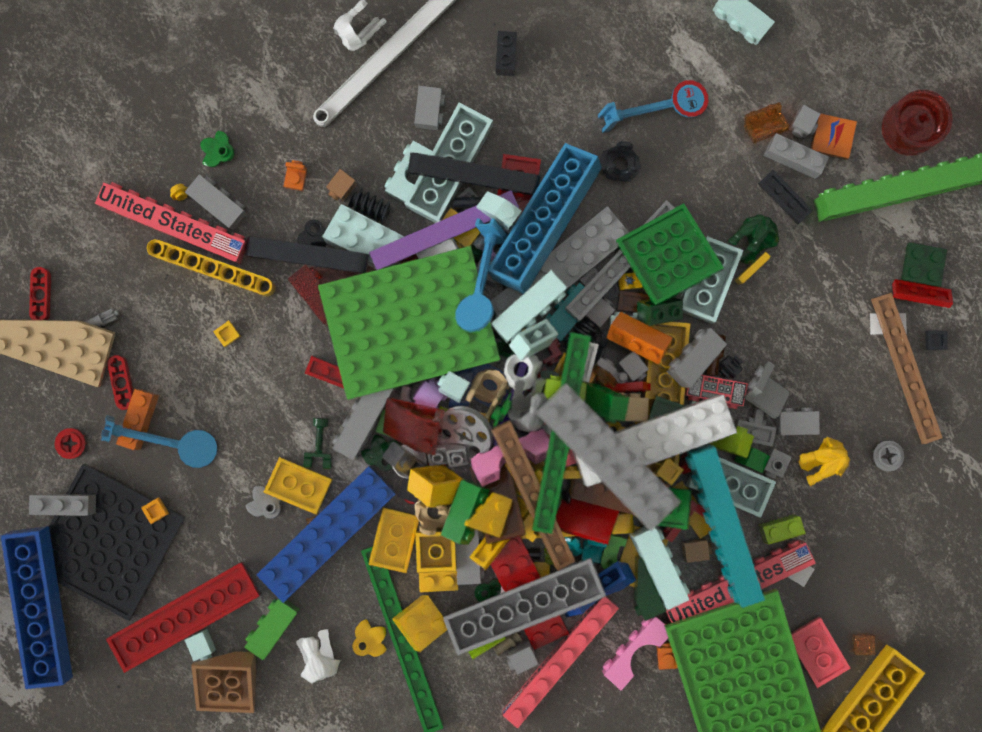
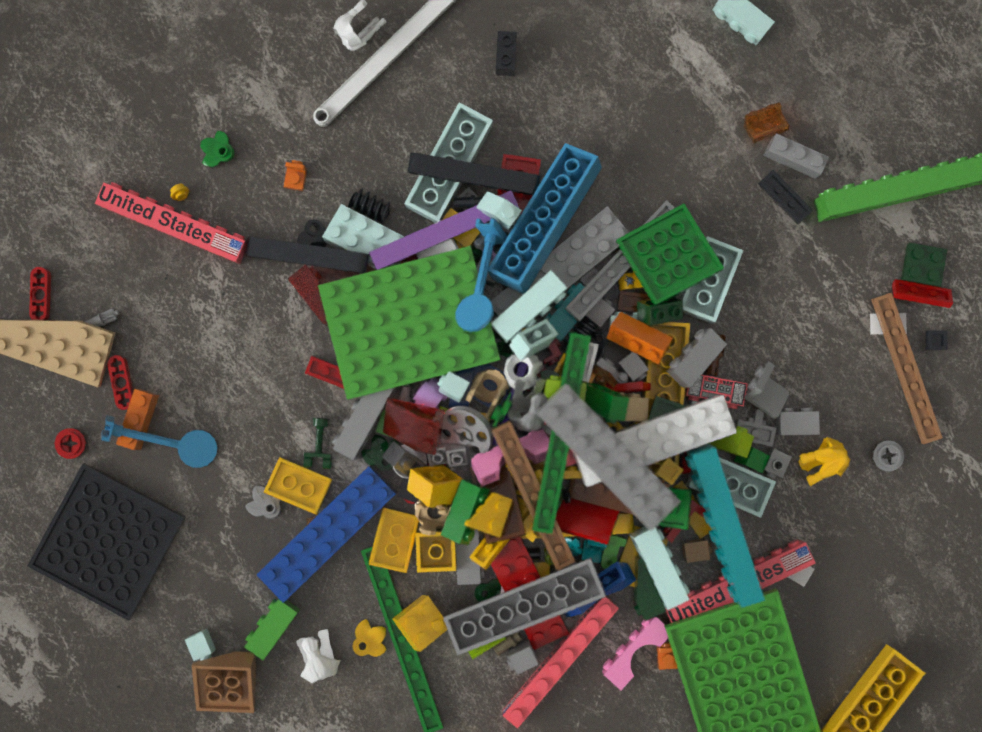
blue brick [0,526,73,689] -> none
light grey brick [29,494,96,516] -> none
red plate [106,562,261,673] -> none
light orange tile [141,497,169,524] -> none
yellow beam [147,239,276,296] -> none
light grey brick [185,174,248,231] -> none
yellow plate [213,320,241,347] -> none
medium nougat brick [326,169,357,202] -> none
light aqua arch [385,141,432,203] -> none
light grey brick [414,86,445,130] -> none
yellow plate [419,570,458,592] -> none
dark azure piece [598,80,709,133] -> none
black piece [600,141,641,182] -> none
black gear [719,355,743,379] -> none
dark green piece [728,214,779,264] -> none
yellow tile [734,252,770,285] -> none
lime brick [758,514,805,545] -> none
light grey brick [788,105,820,138] -> none
coral plate [791,617,851,688] -> none
orange tile [811,114,857,160] -> none
clear orange plate [853,634,875,655] -> none
clear red piece [882,90,953,156] -> none

